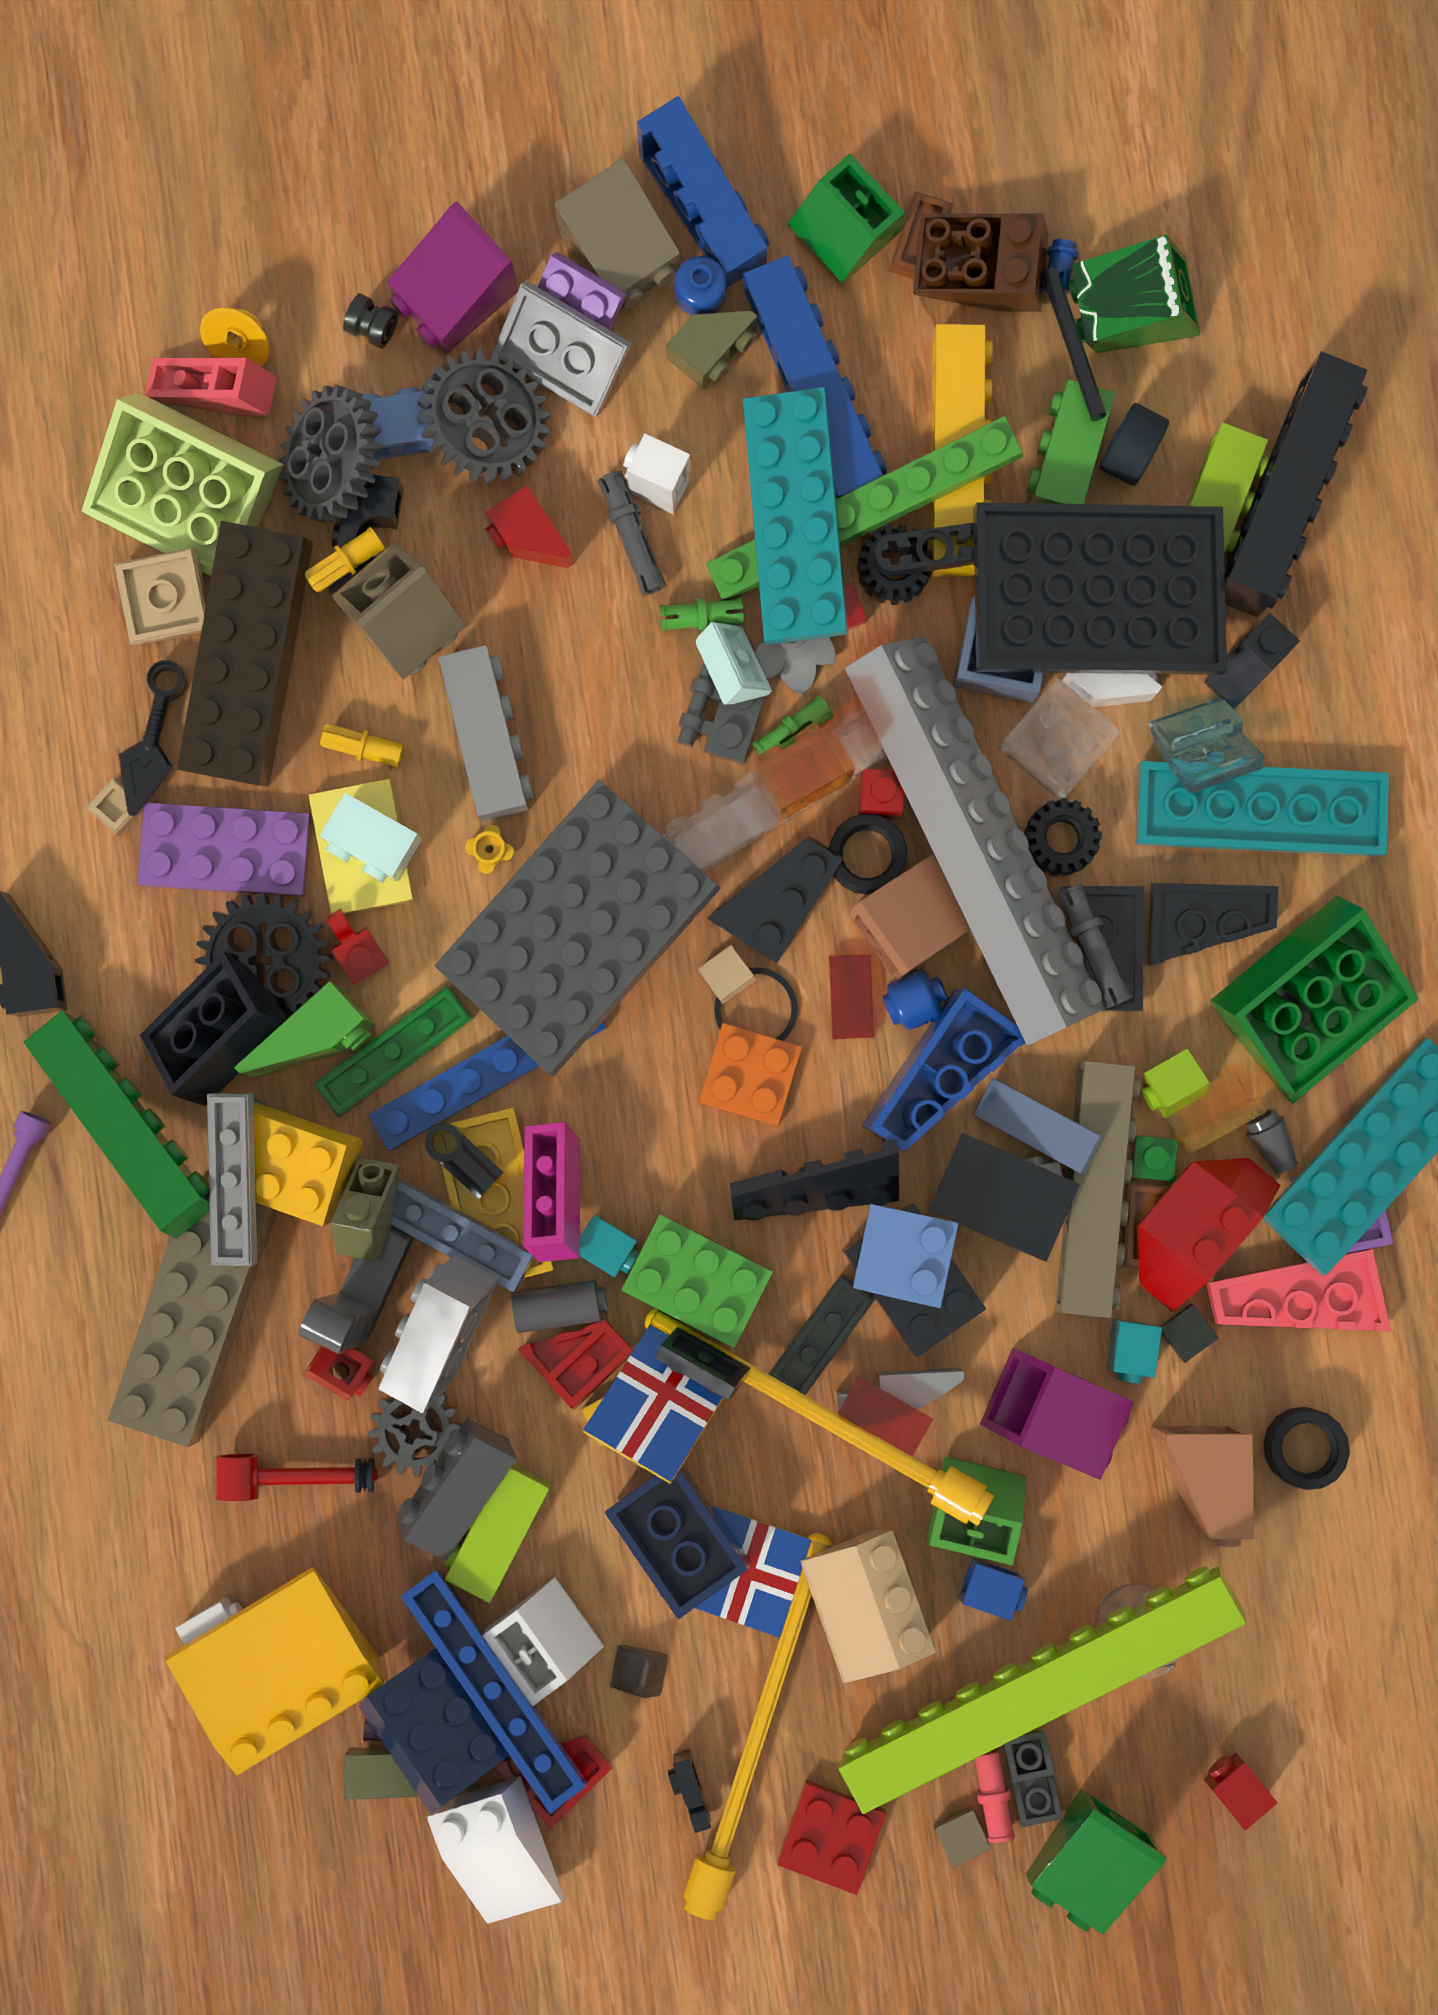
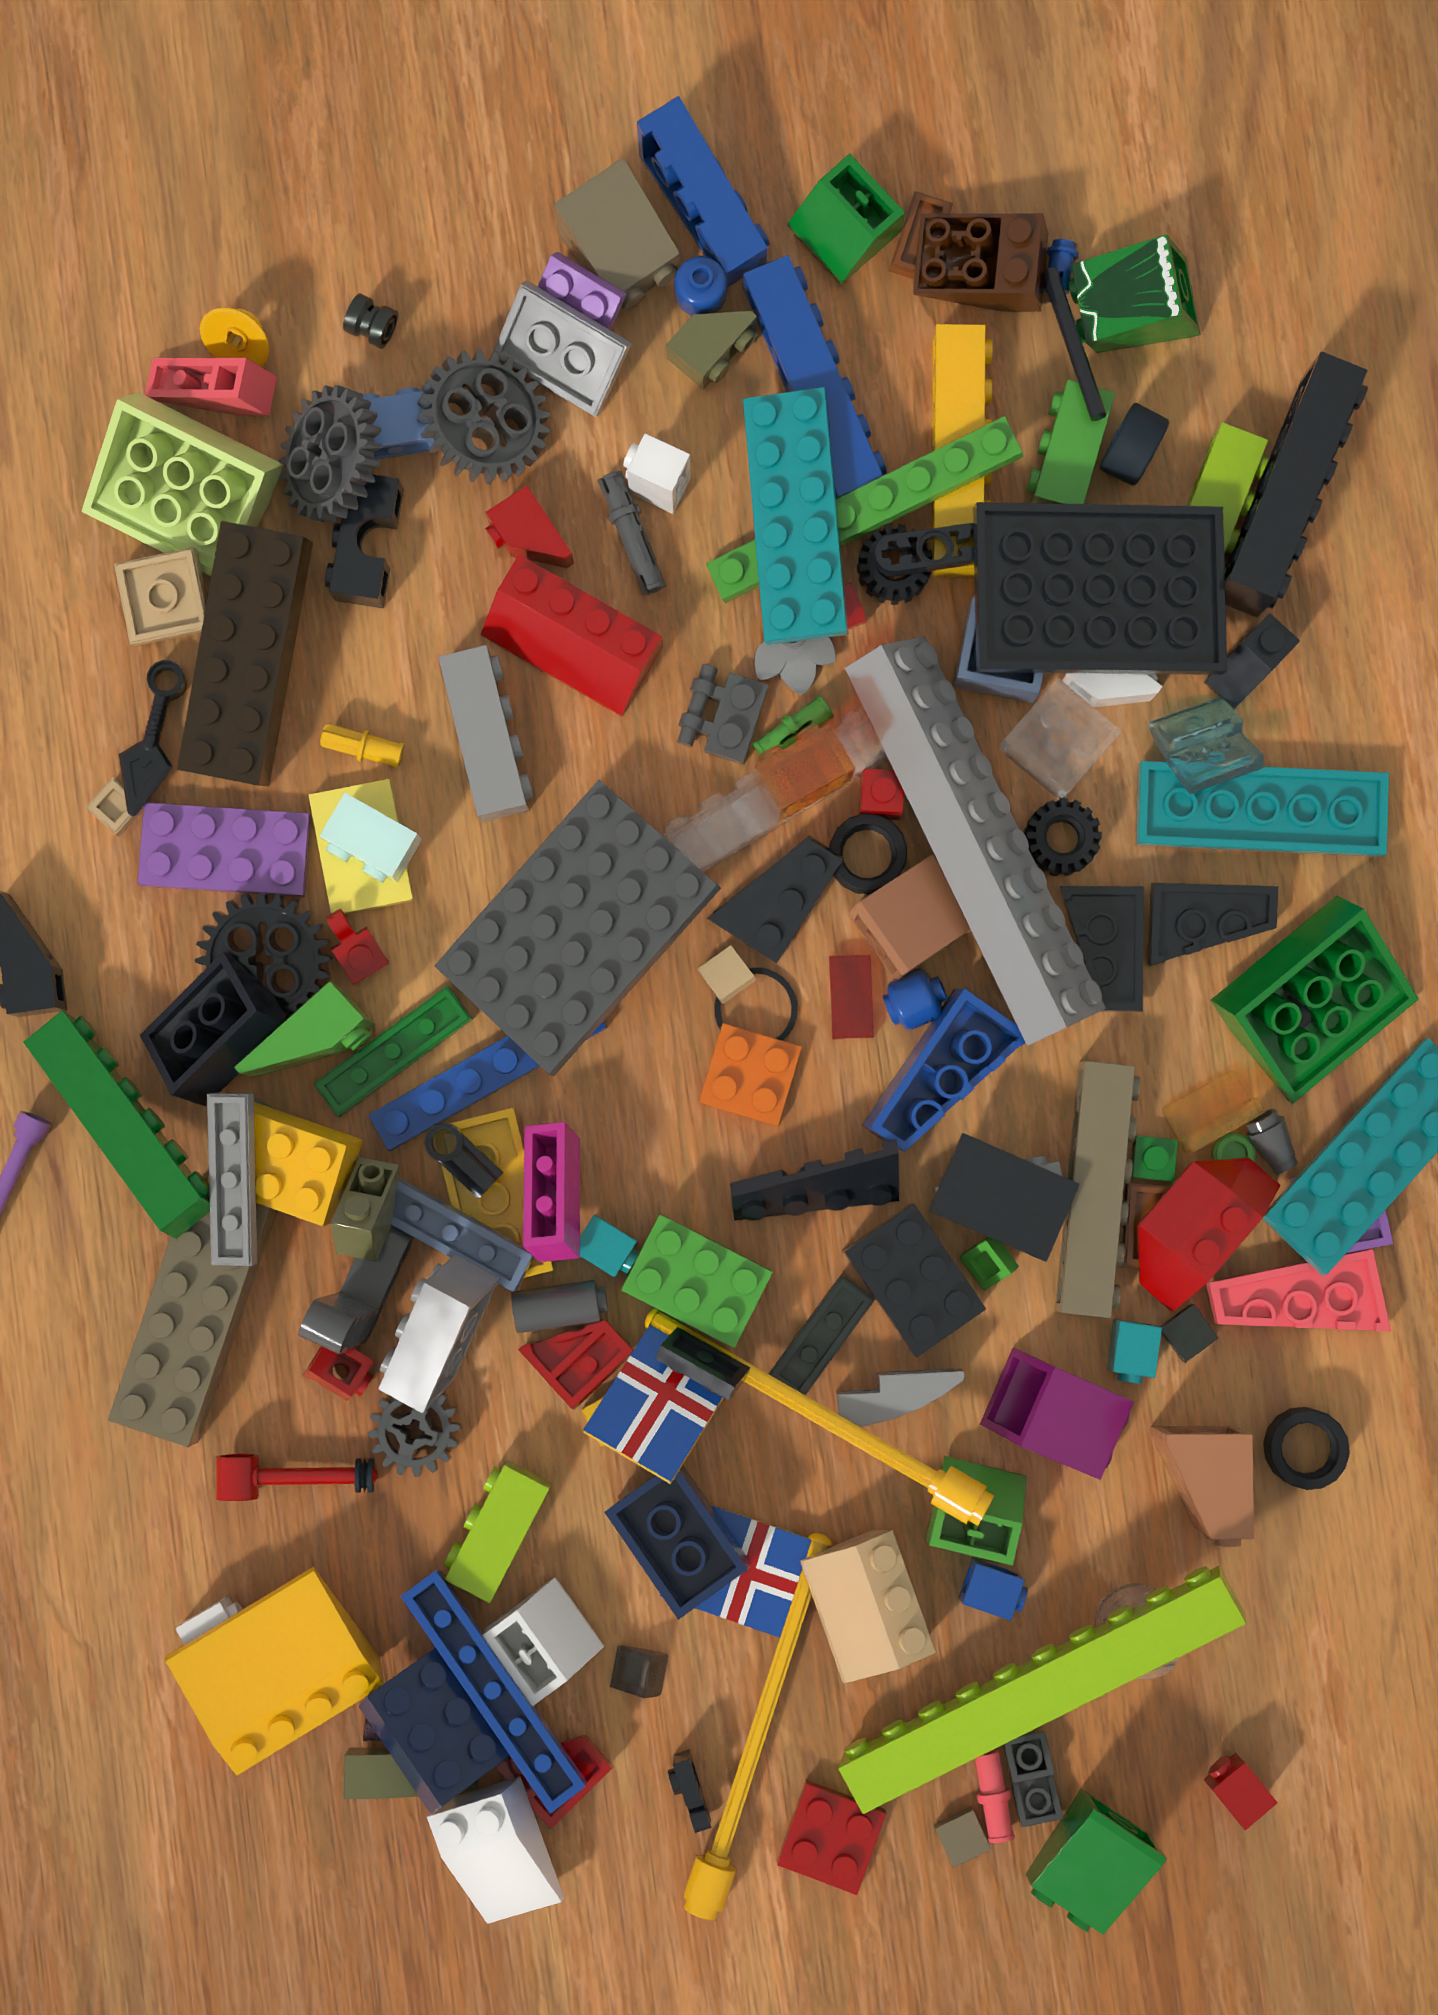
yellow axle [304,527,385,592] -> none
dark tan slope [331,542,466,680] -> none
magenta slope [387,201,518,355] -> none
dark grey brick [397,1418,517,1560] -> none
yellow plate [465,825,514,874] -> none
bright green pin [659,598,744,632] -> none
light aqua slope [696,622,772,705] -> none
clear red tile [837,1376,933,1456] -> none
medium blue slope [853,1204,958,1308] -> none
sand blue tile [974,1078,1104,1174] -> none
dark grey pin [1057,883,1133,1008] -> none
lime brick [1140,1049,1210,1119] -> none
none -> red slope [481,554,663,717]
none -> bright green plate [959,1237,1019,1291]
none -> bright green tile [1211,1133,1256,1162]

